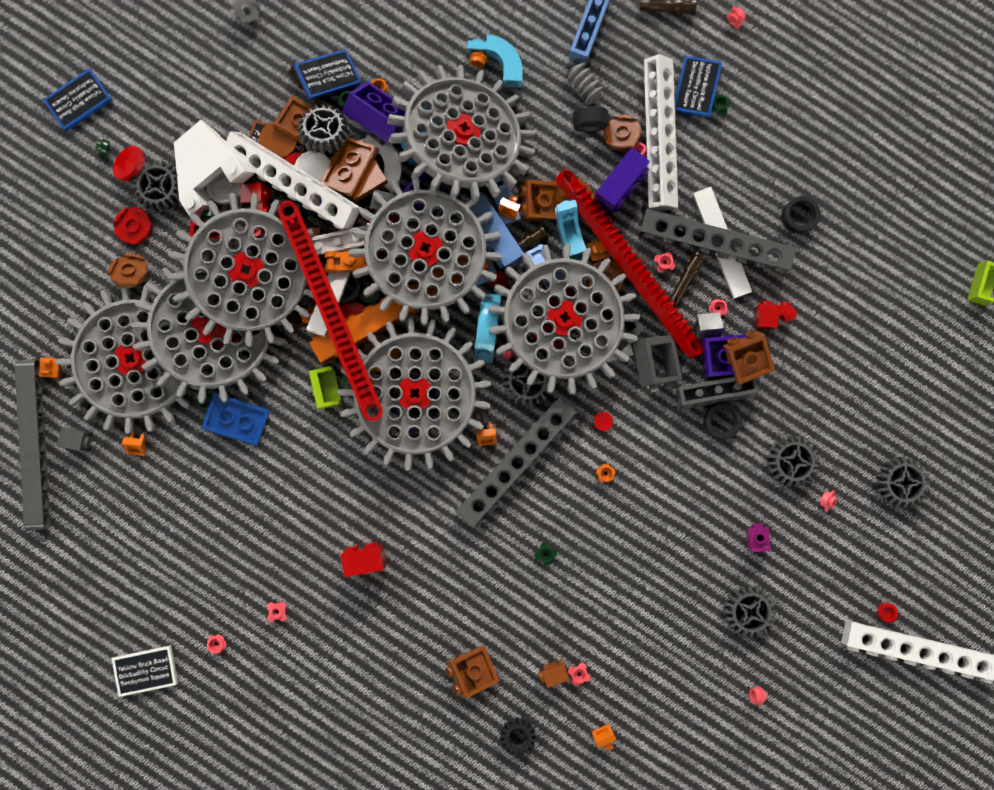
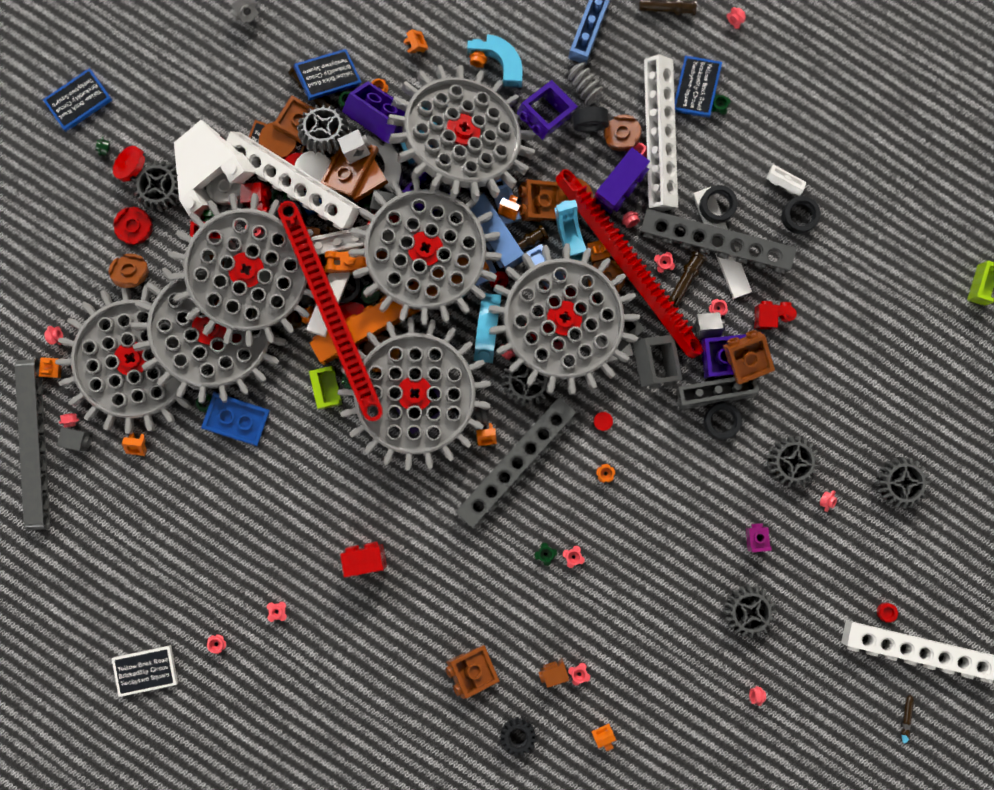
none -> coral plate [44,326,63,345]
none -> coral plate [59,413,79,427]
none -> light grey brick [337,129,371,164]
none -> orange tile [403,29,429,54]
none -> dark purple window [516,80,578,140]
none -> coral plate [563,546,585,568]
none -> coral plate [622,211,640,228]
none -> black tyre [699,185,738,224]
none -> white plate [767,165,806,196]
none -> dark brown piece [901,695,914,743]

